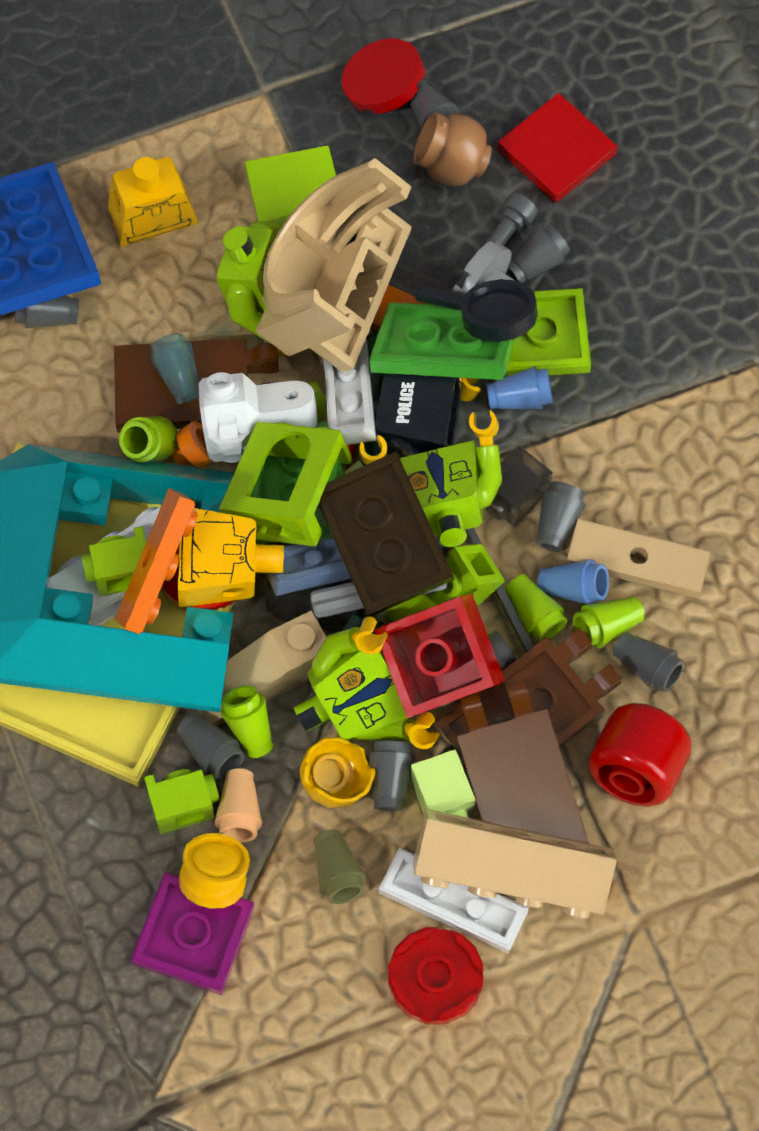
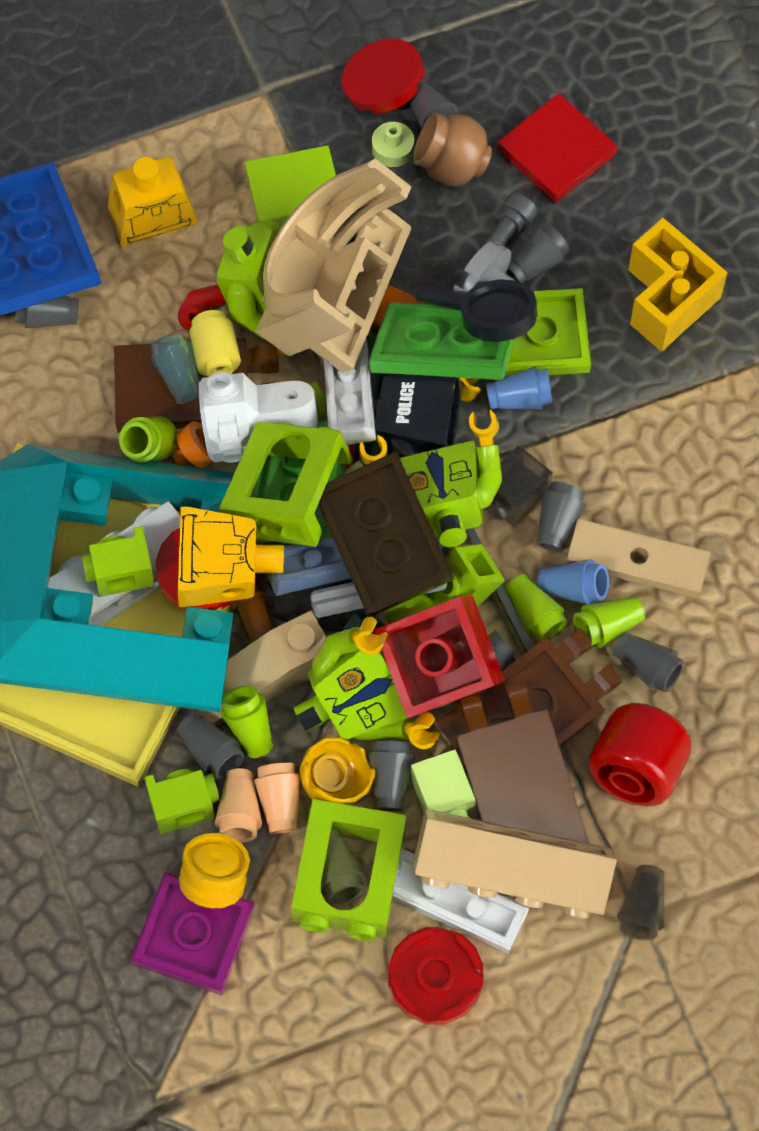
orange tile [115,488,197,634] -> none
none -> red arm [178,284,226,331]
none -> light yellow brick [189,310,241,376]
none -> dark orange pin [231,585,274,644]
none -> light nougat cone [254,763,300,834]
none -> lime panel [291,799,407,941]
none -> yellowish green tile [372,122,414,167]
none -> clear smoke cone [617,865,665,940]
none -> yellow brick [628,218,728,352]

